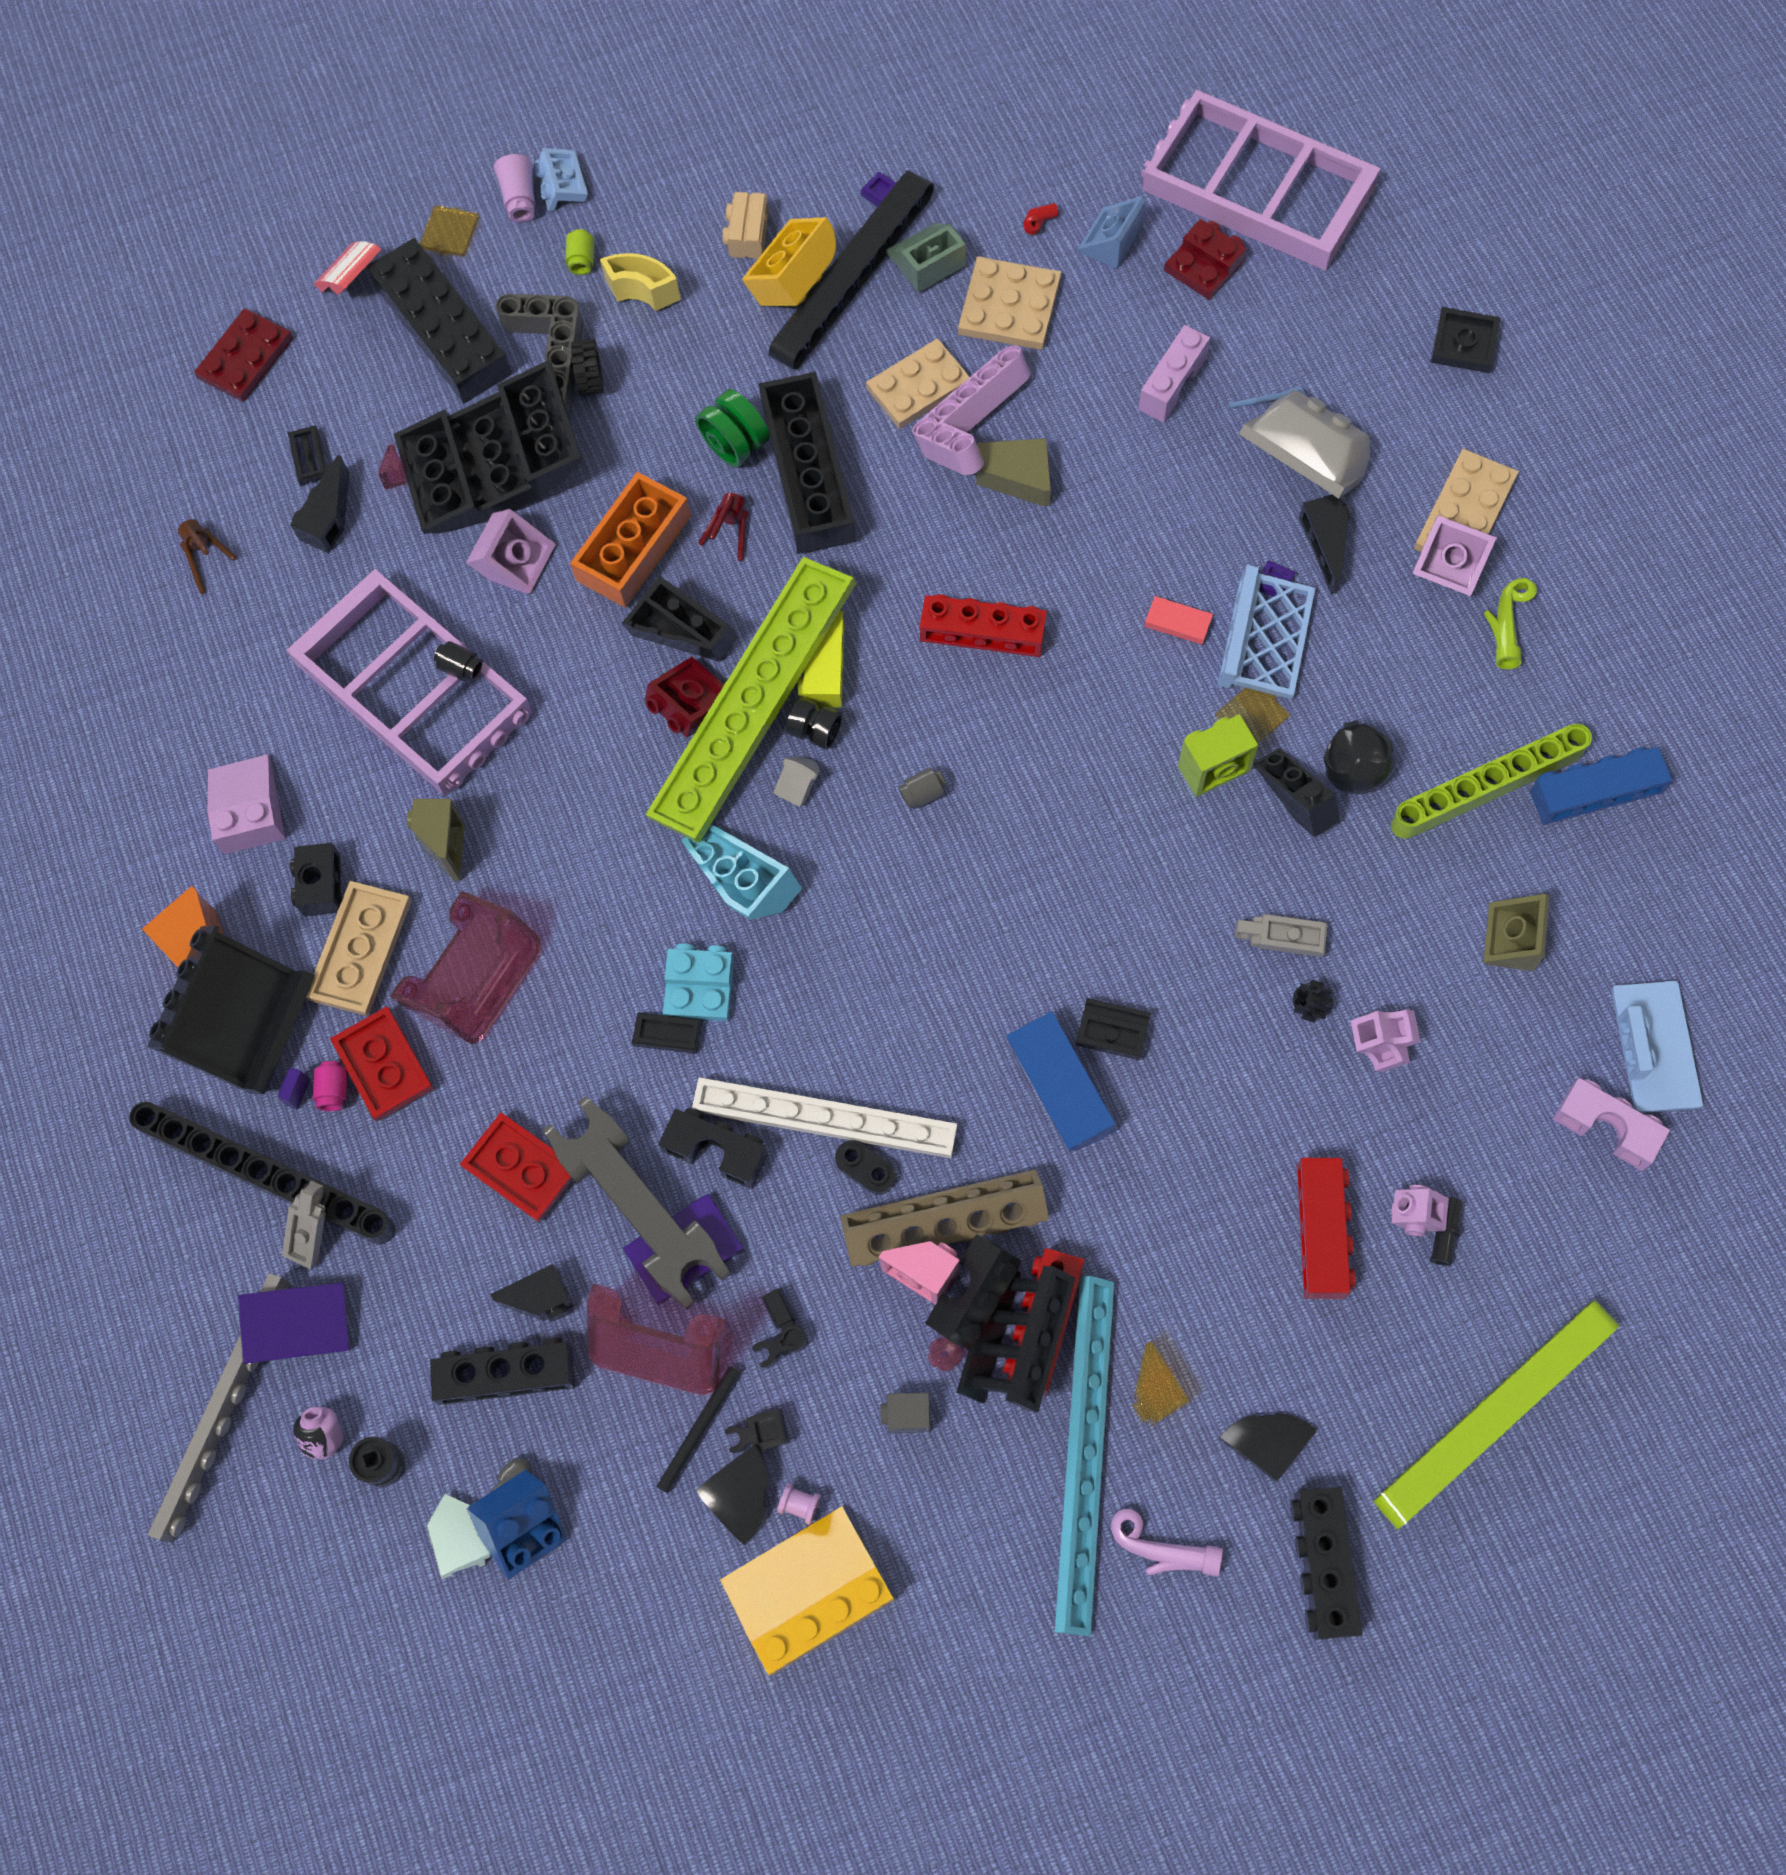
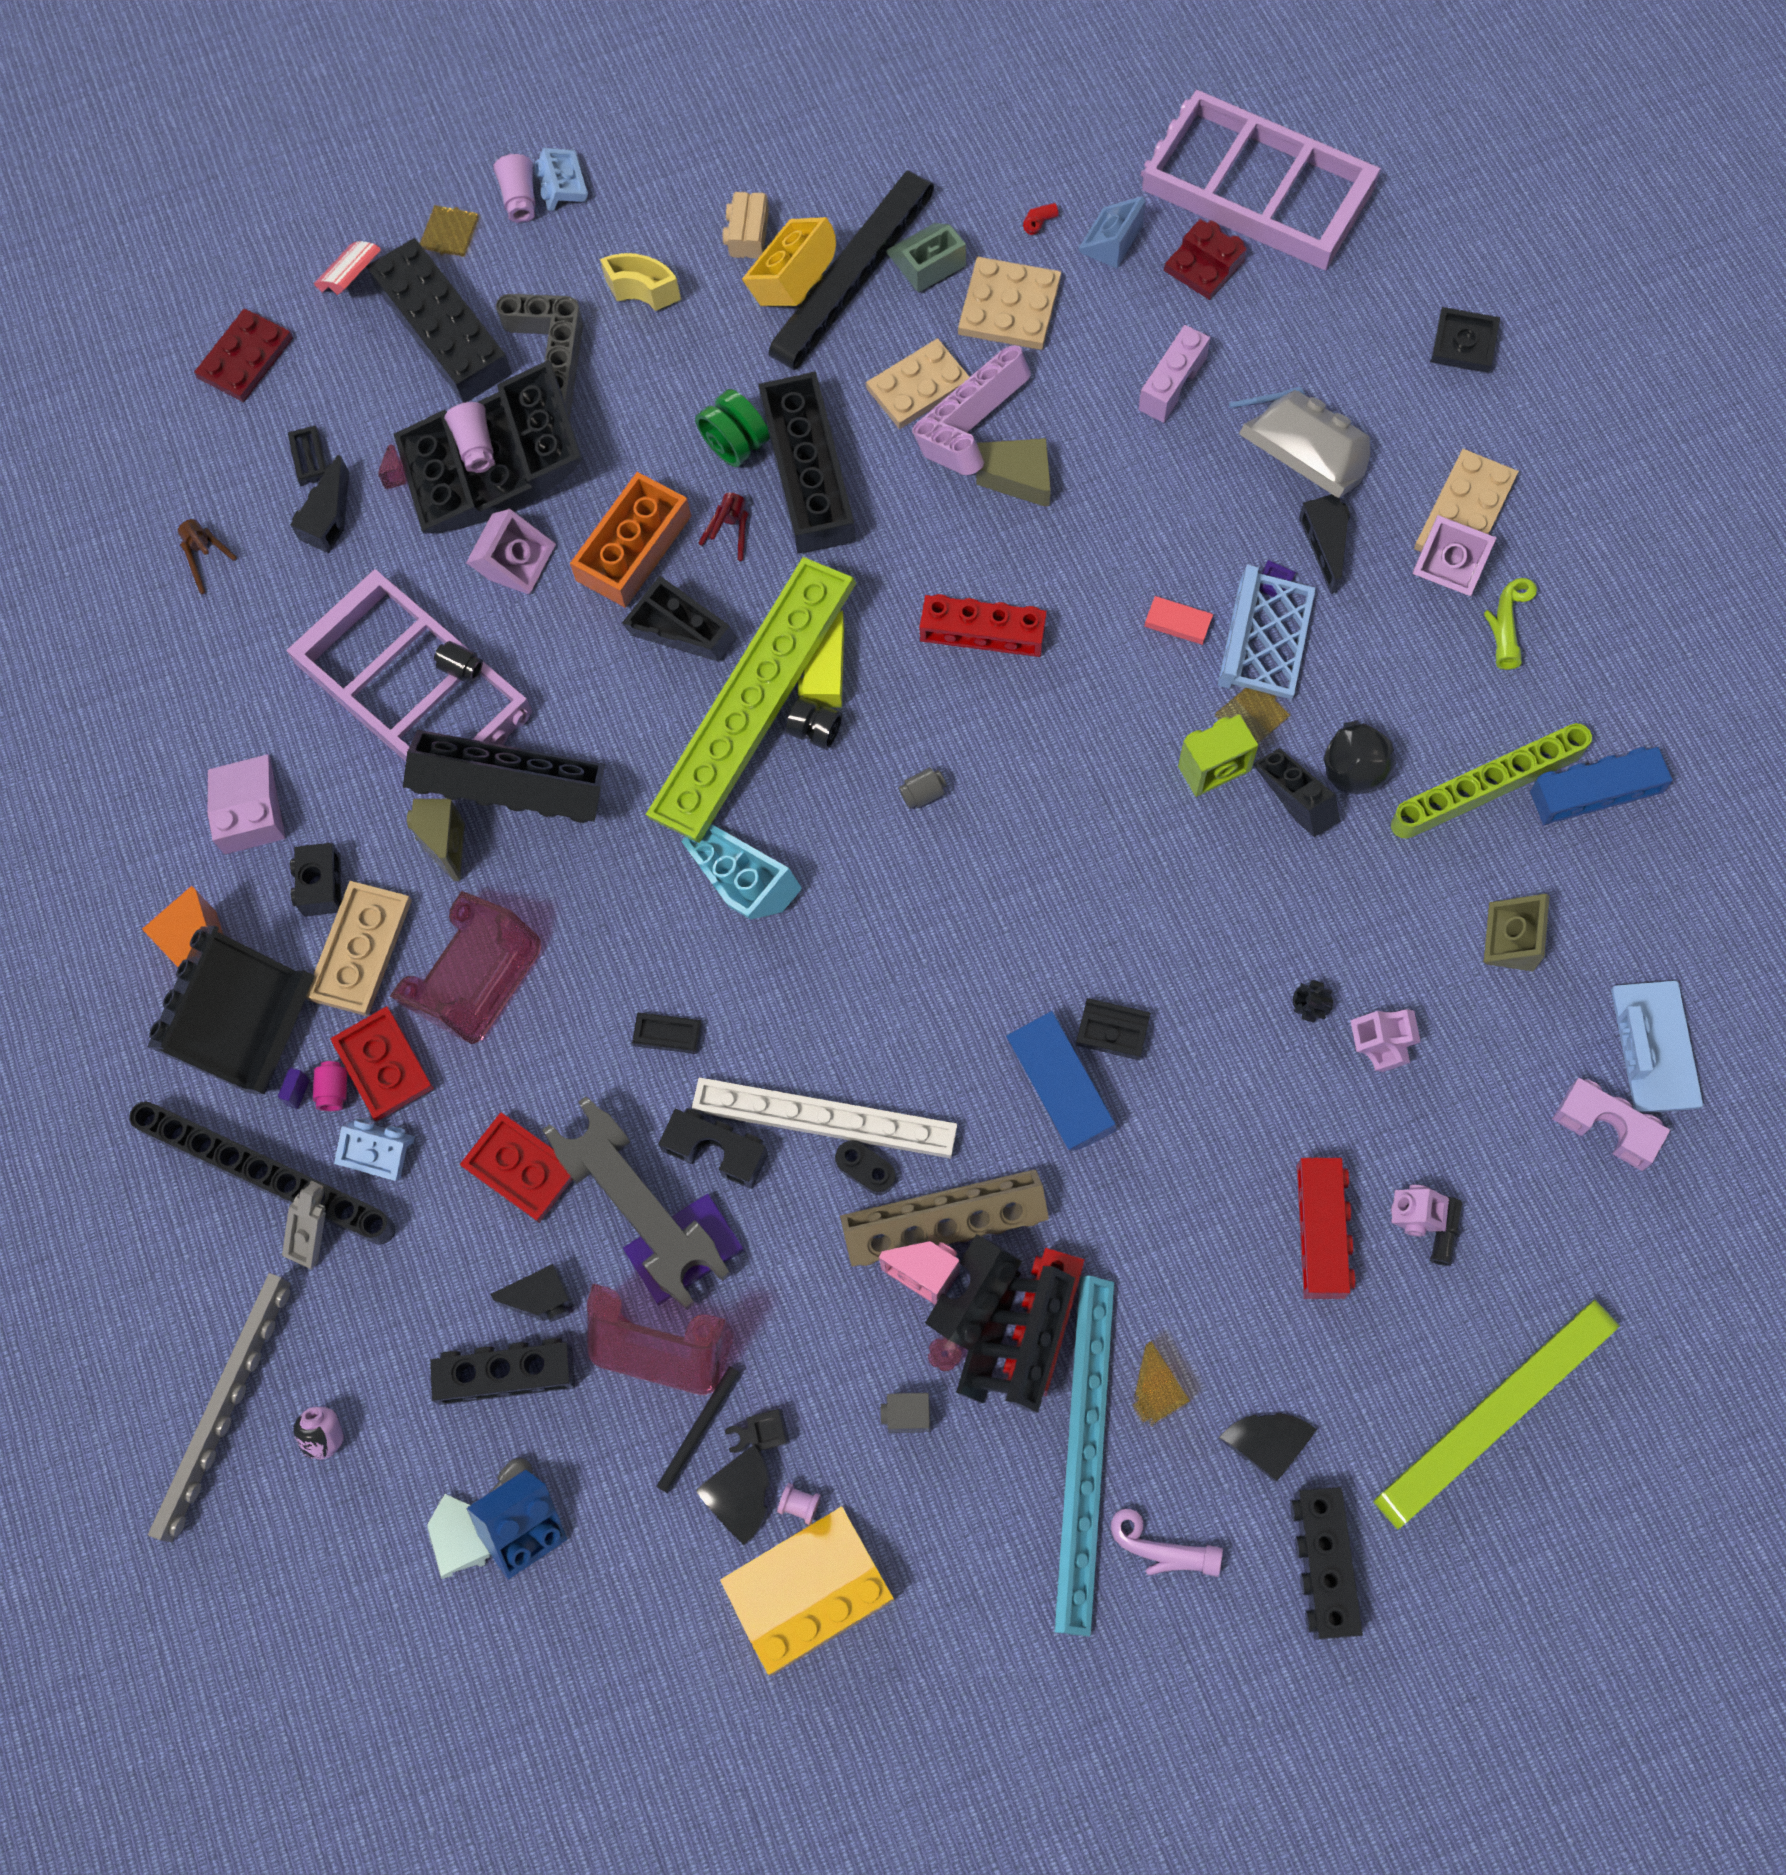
dark purple tile [237,1283,349,1364] -> none
black wheel [349,1436,406,1488] -> none
lime brick [565,229,595,275] -> none
black tyre [571,339,604,396] -> none
dark red plate [645,656,724,738] -> none
medium azure plate [663,944,734,1022] -> none
black bar [752,1288,808,1368] -> none
light grey tile [773,757,819,807] -> none
dark purple tile [861,172,896,207] -> none
light grey hinge [1234,914,1327,957] -> none
none -> light blue bracket [334,1118,415,1181]
none -> black brick [403,730,605,823]
none -> lavender plant [445,402,495,473]

